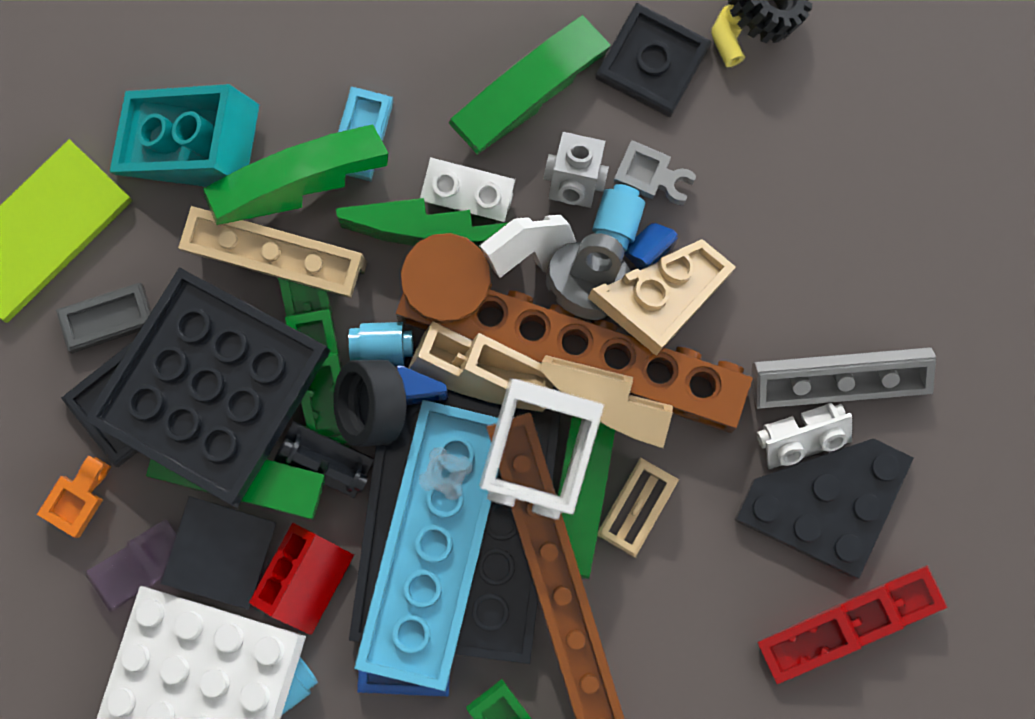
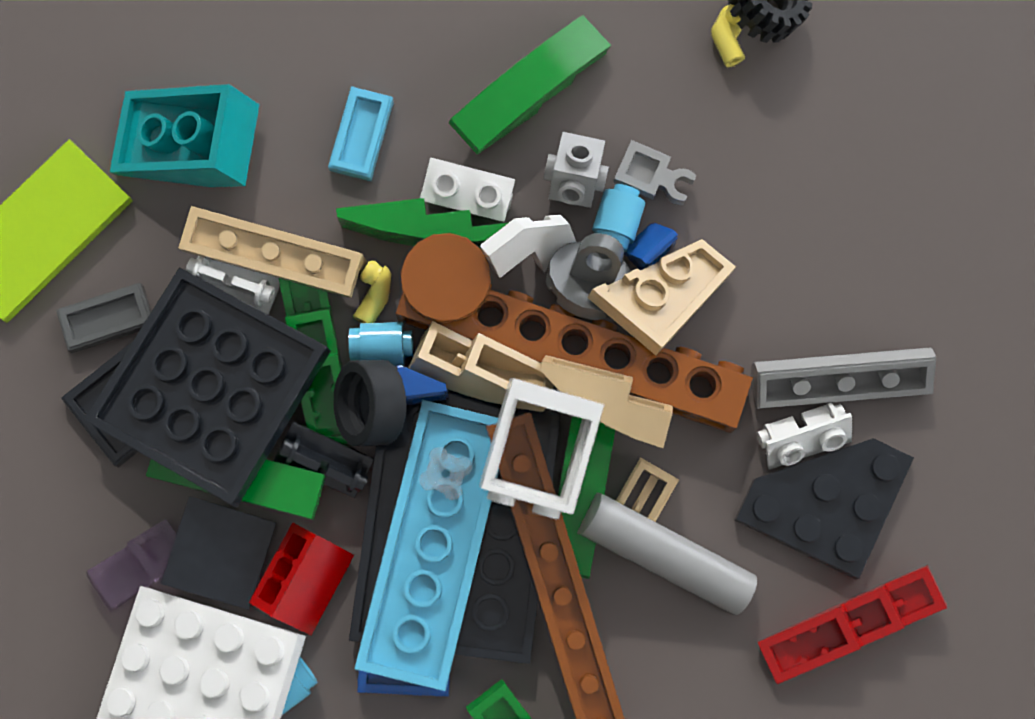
orange plate [37,456,111,538] -> none
green slope [203,124,389,225] -> none
black tile [596,2,712,118] -> none
none -> white hinge [186,256,280,315]
none -> light yellow arm [353,261,392,323]
none -> light grey brick [577,492,757,615]

